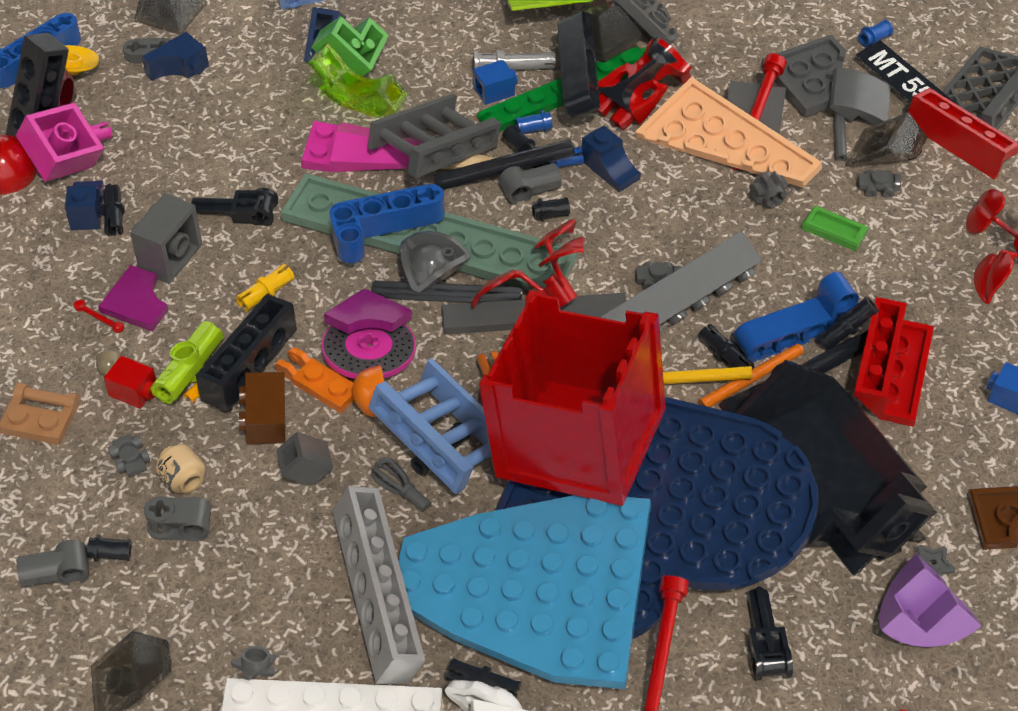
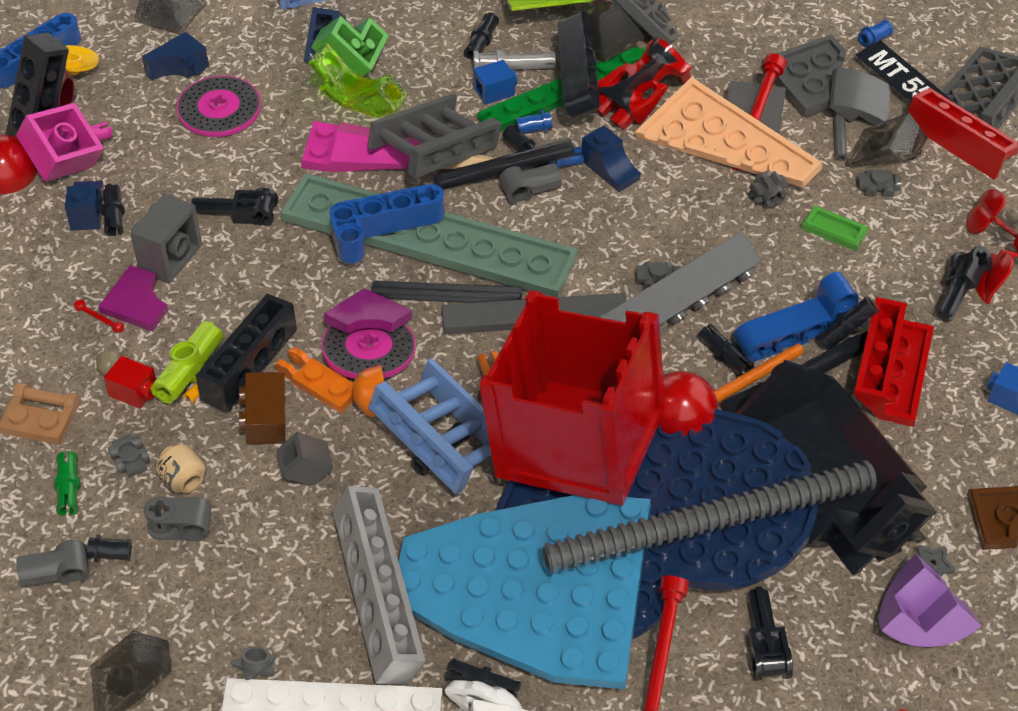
dark grey beam [123,38,170,64] -> none
yellow pin [235,264,295,312] -> none
dark grey piece [372,457,432,512] -> none
dark grey hat [400,231,471,292] -> none
red plant [471,219,585,309] -> none
black pin [532,197,570,222] -> none
yellow bar [663,366,752,385] -> none
none -> green pin [54,451,80,516]
none -> piece [177,76,261,137]
none -> black pin [464,12,499,60]
none -> dark grey piece [542,460,877,574]
none -> red piece [657,371,718,436]
none -> black connector [937,246,992,322]

